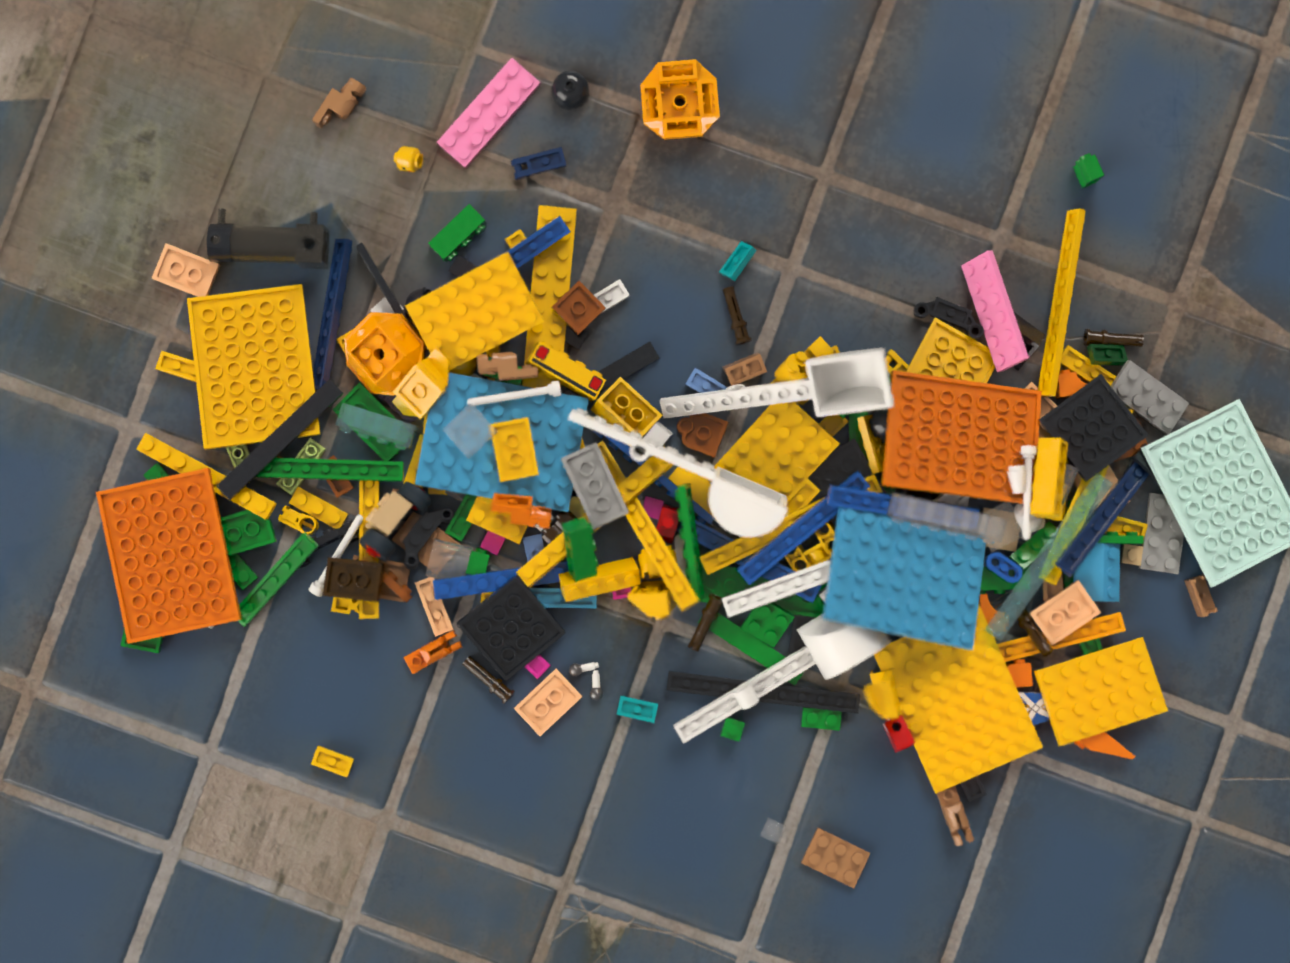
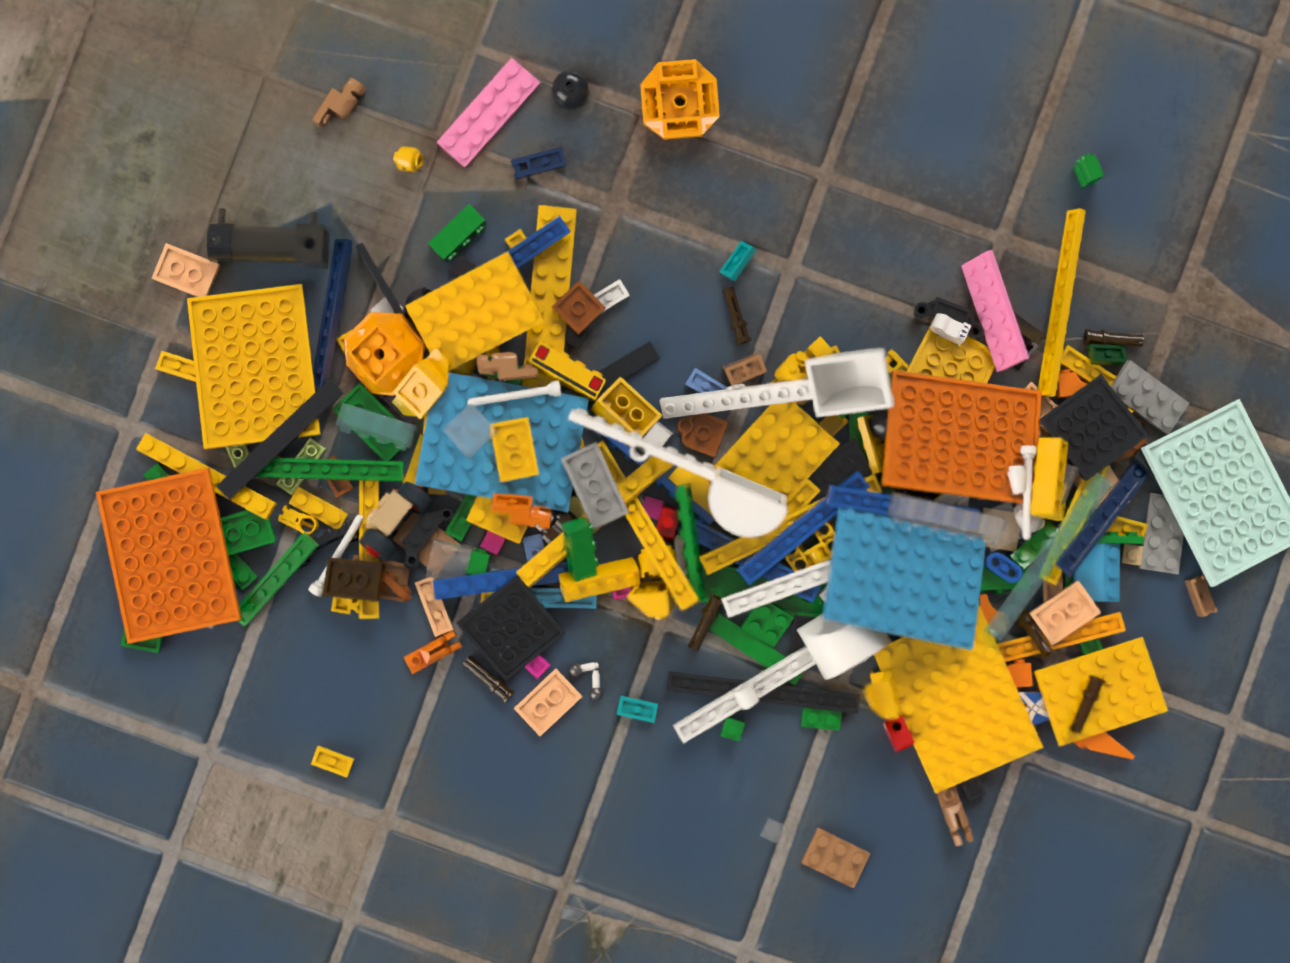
none -> white leg [930,313,971,346]
none -> dark brown pin [1069,675,1106,735]

